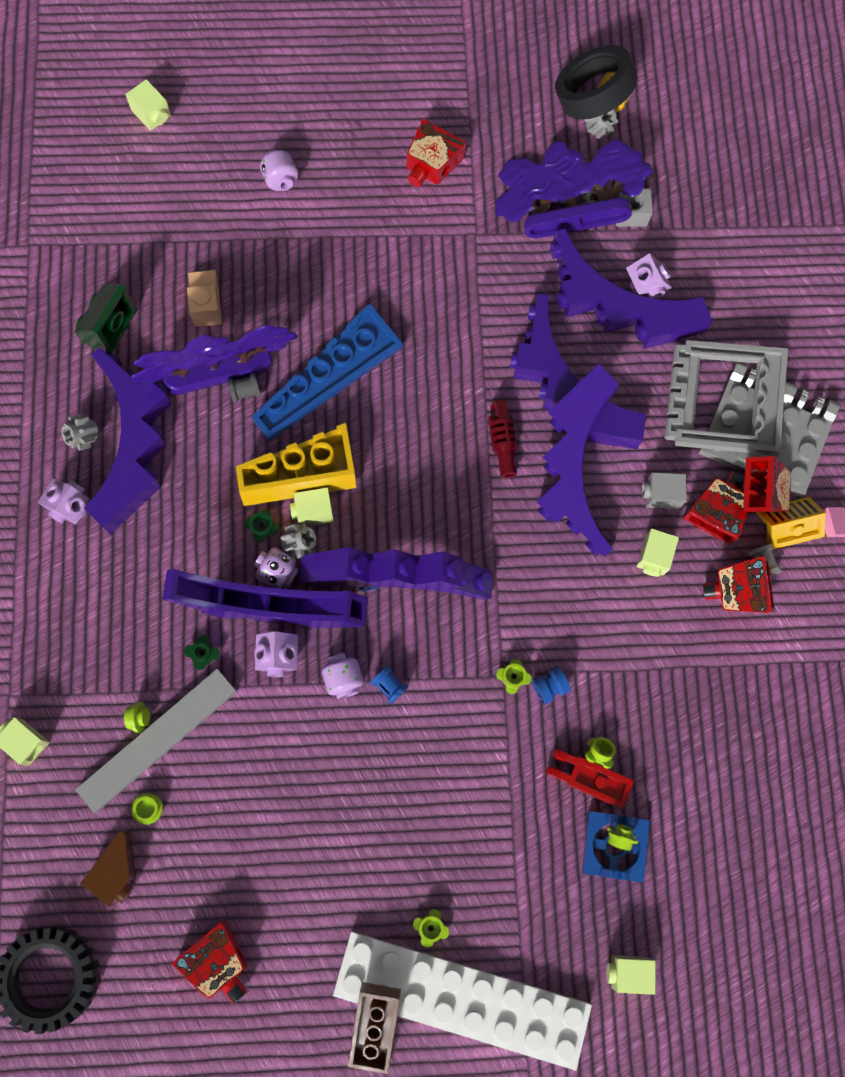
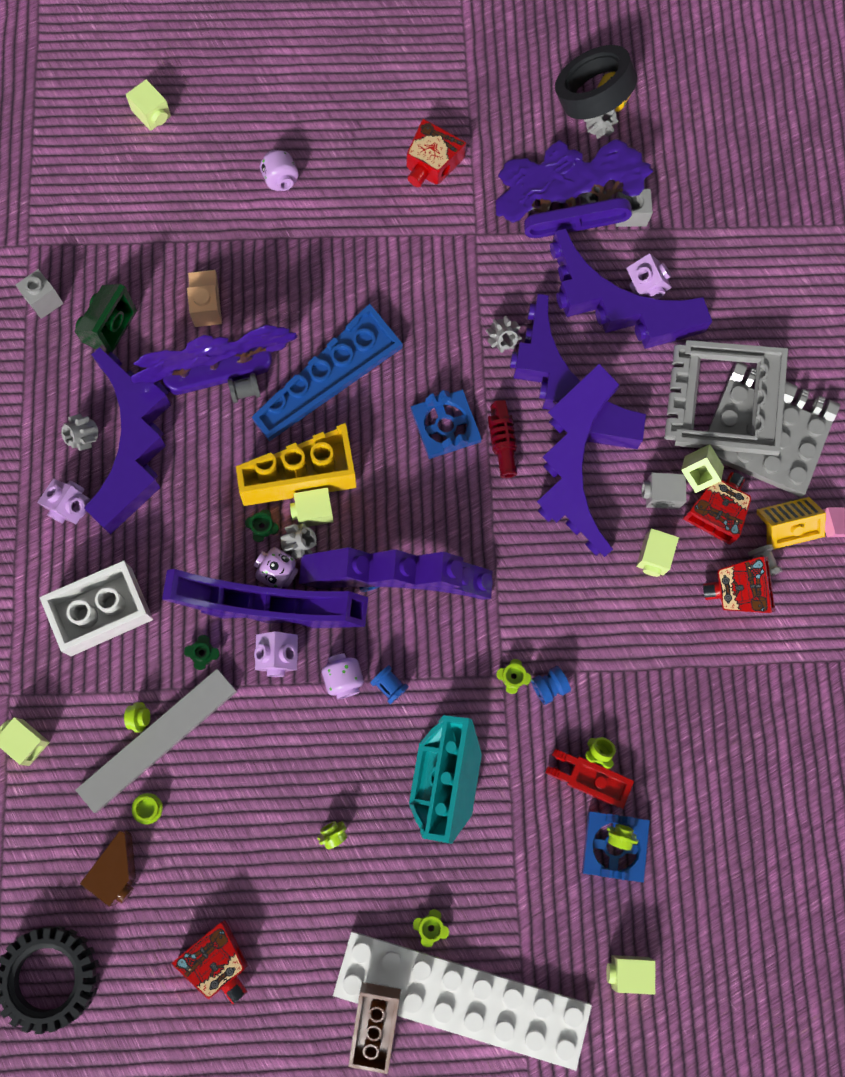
red torso [743,456,791,512] -> none
none -> light grey brick [15,269,64,319]
none -> white brick [39,561,153,656]
none -> lime plate [317,821,348,849]
none -> teal wedge [409,715,482,844]
none -> blue piece [410,390,482,459]
none -> light grey gear [486,316,522,353]
none -> yellowish green brick [681,444,724,493]

